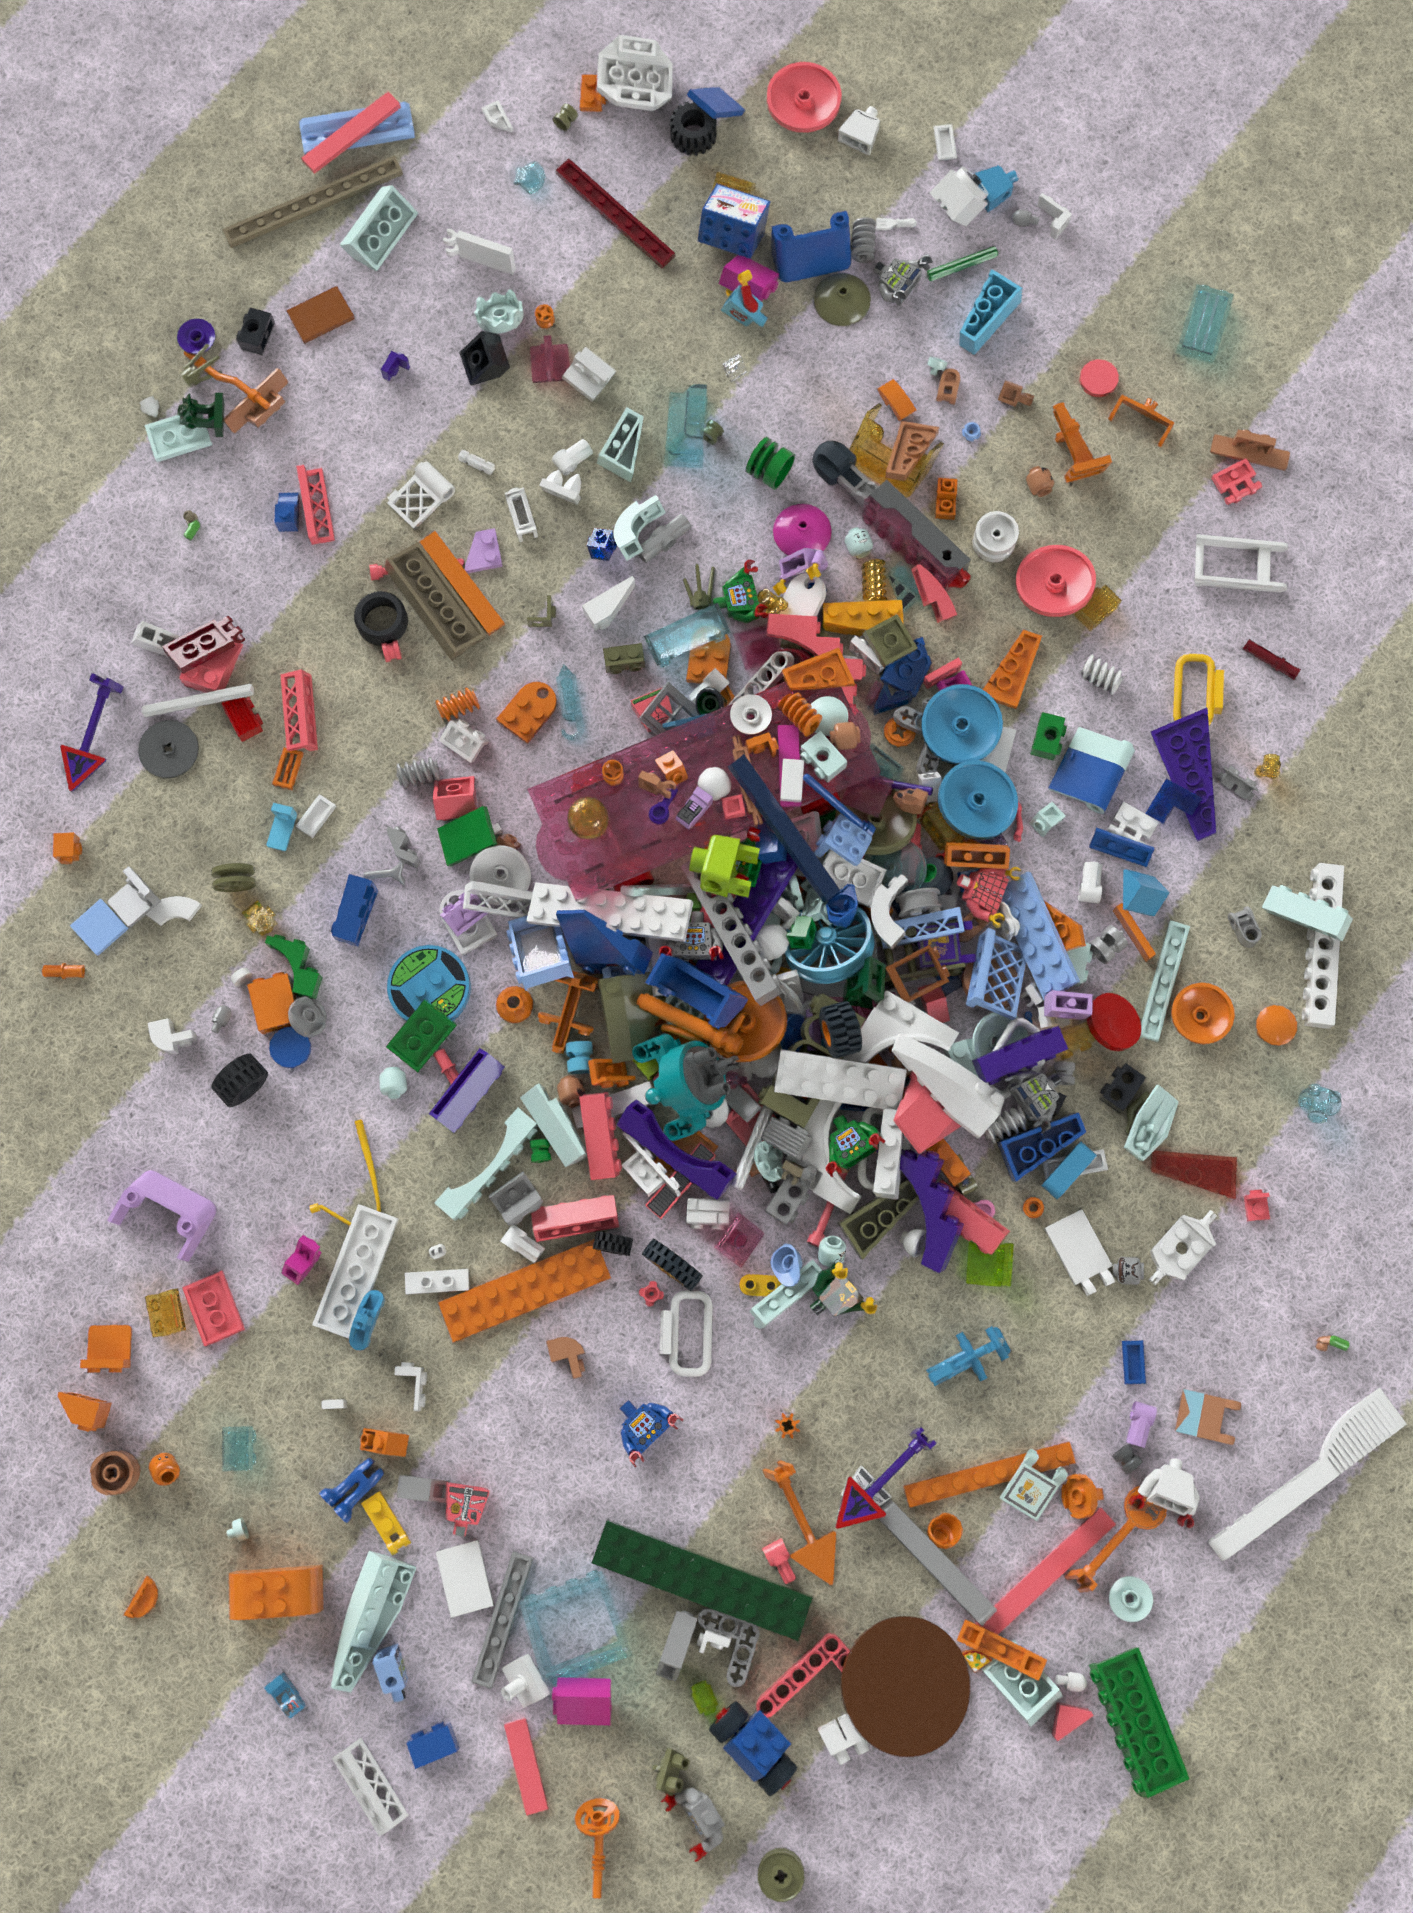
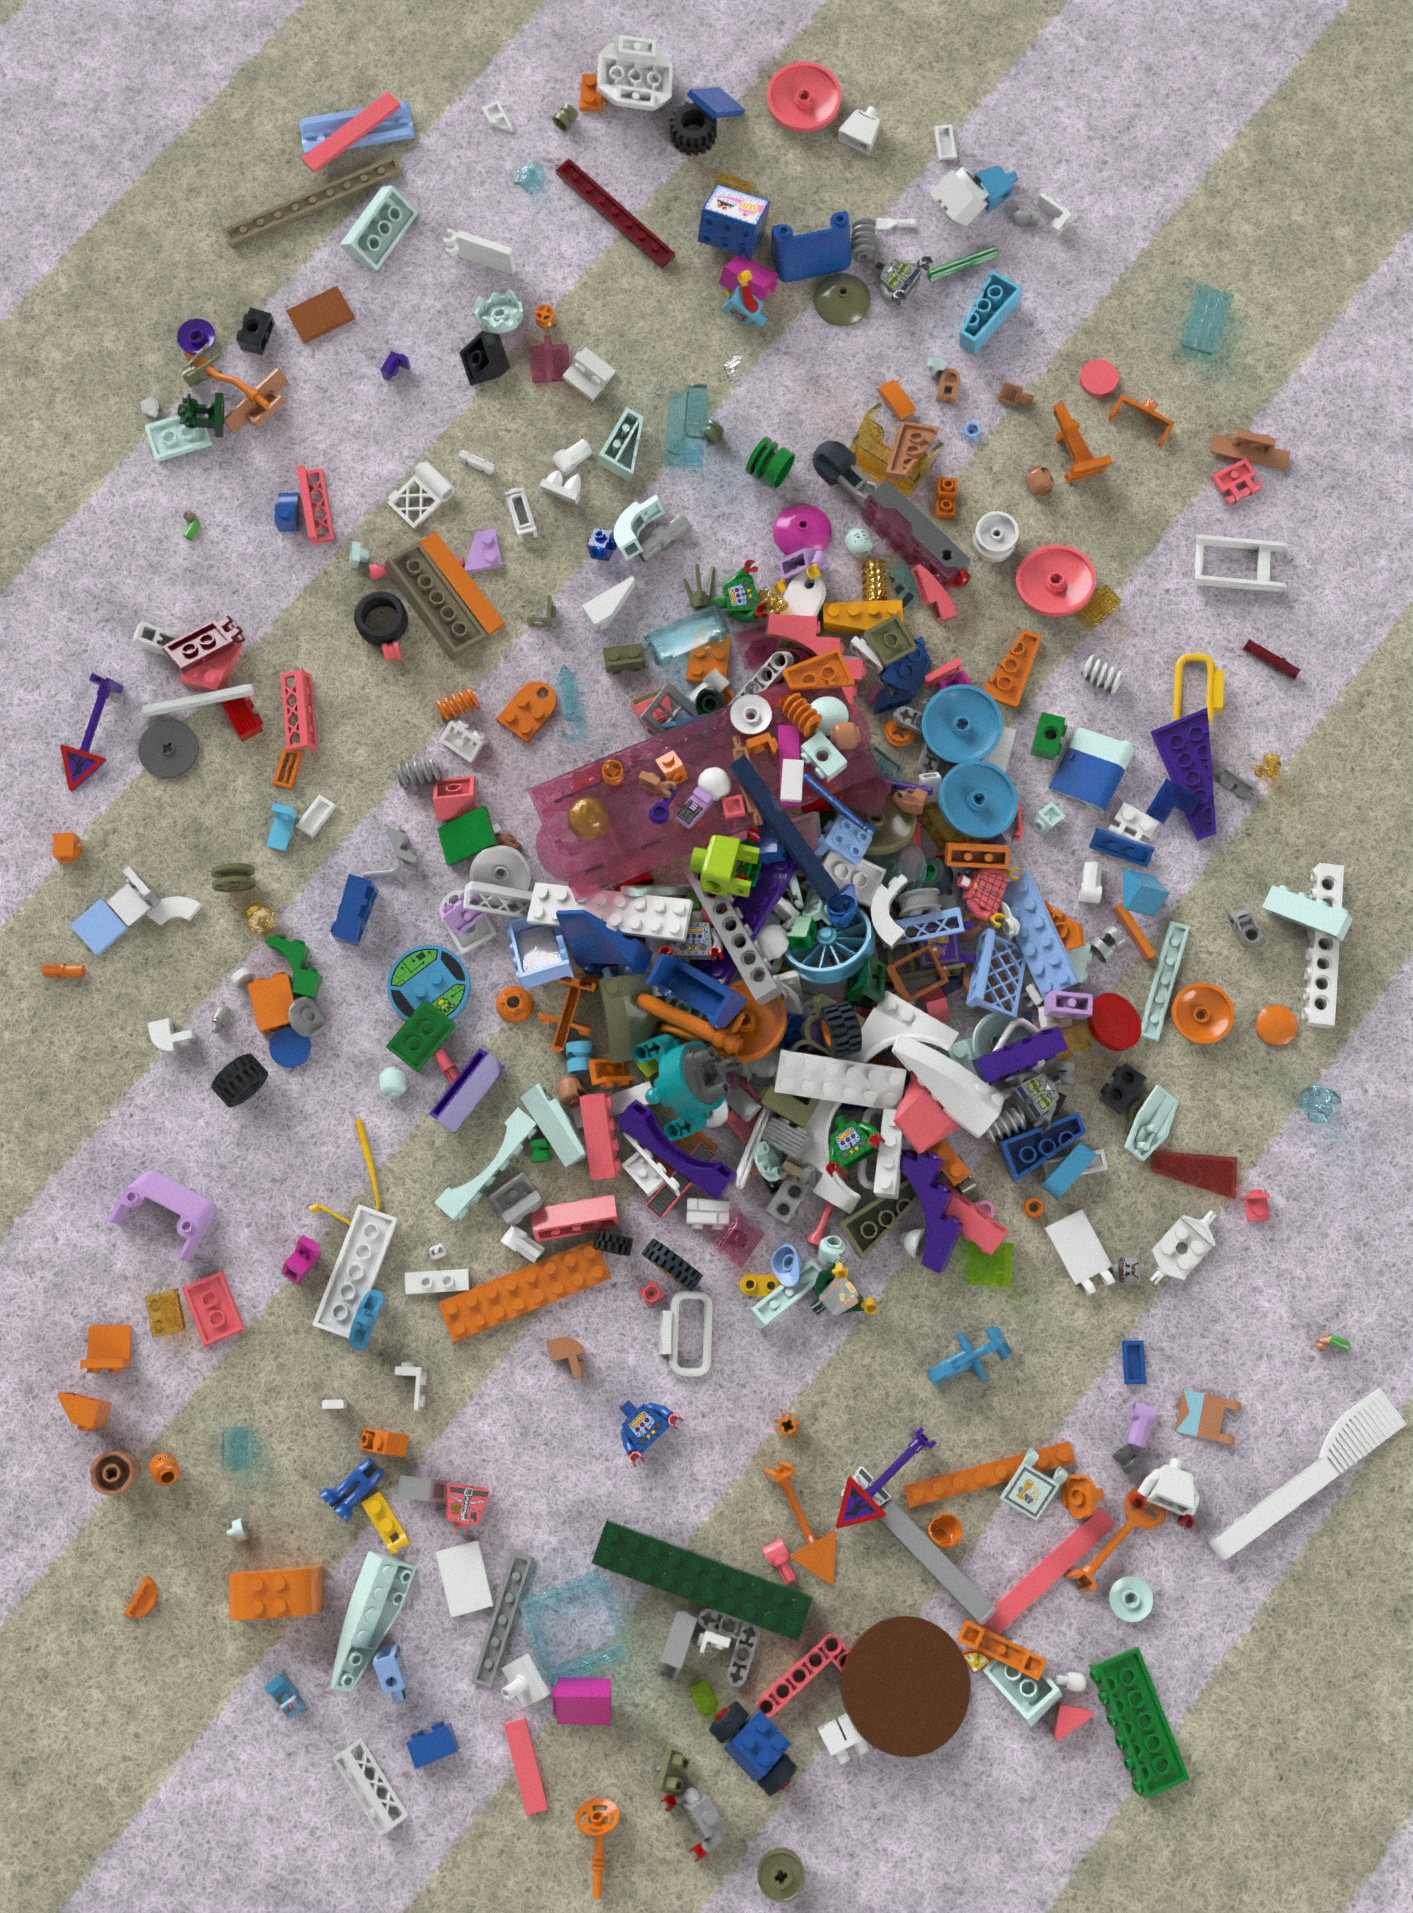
none -> light aqua tile [349,542,369,568]

